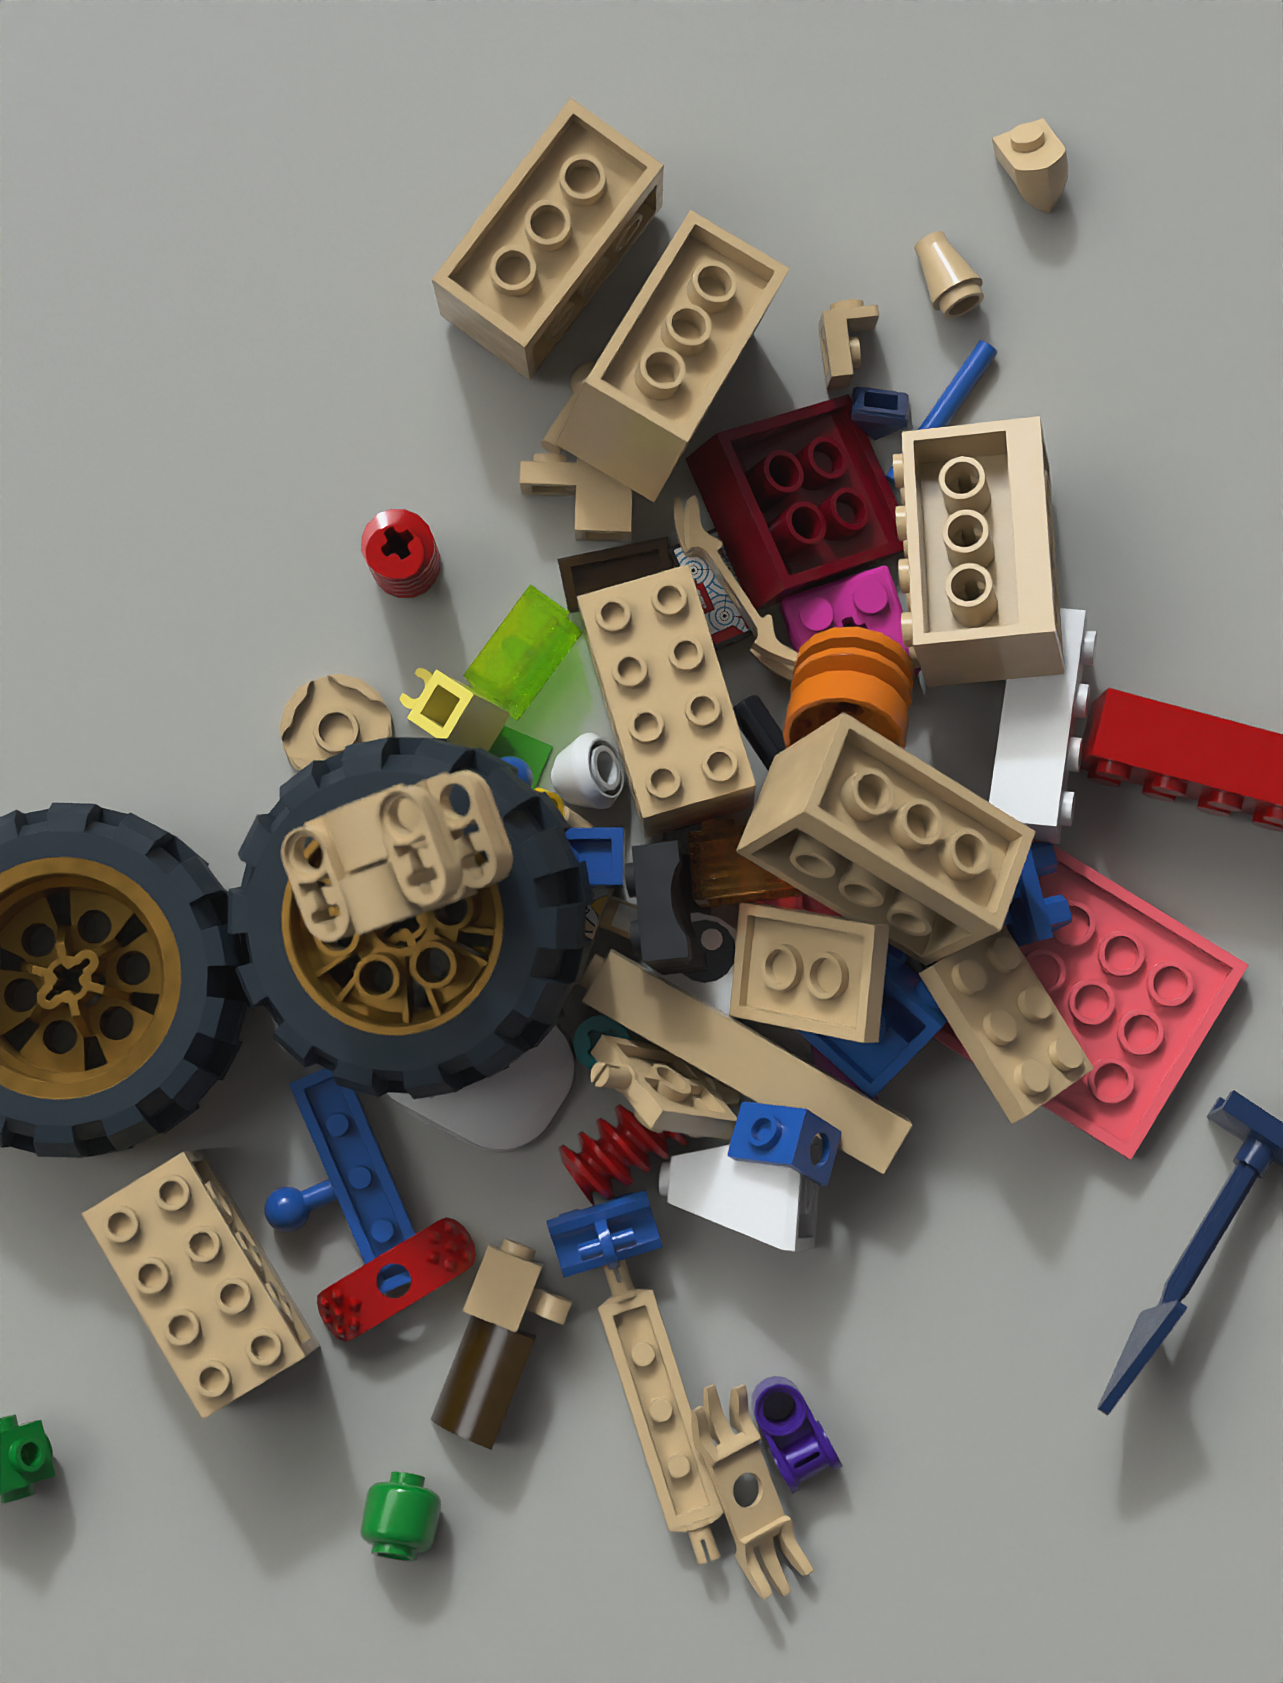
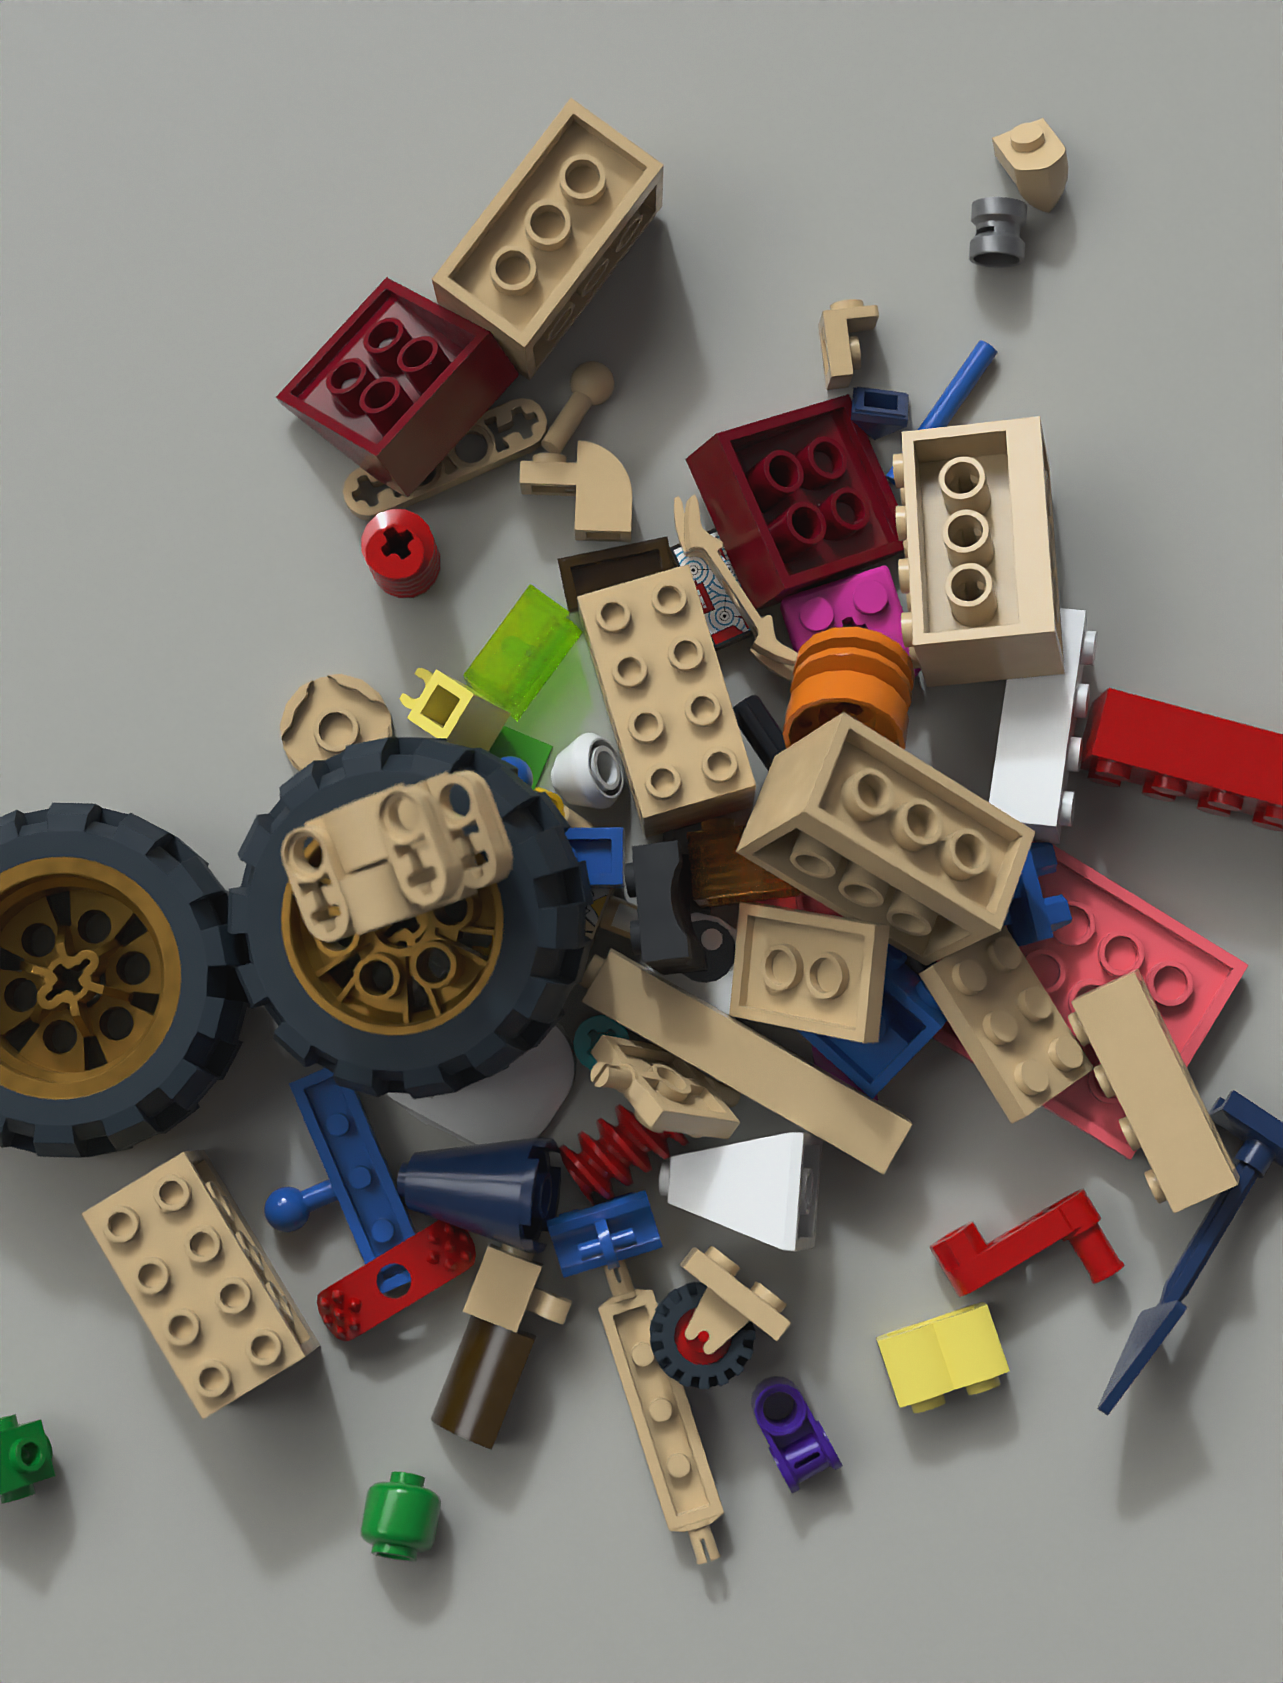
tan brick [556,210,790,502] -> none
tan piece [691,1384,814,1599] -> none
blue bracket [727,1102,842,1186] -> none
tan cone [914,231,984,319] -> none
none -> dark red slope [276,277,519,498]
none -> tan beam [343,398,548,521]
none -> dark blue cone [397,1137,561,1254]
none -> plate [649,1245,791,1389]
none -> light yellow brick [876,1302,1010,1413]
none -> red beam [929,1188,1125,1297]
none -> flat silver wheel [969,197,1027,268]
none -> tan brick [1068,969,1240,1213]

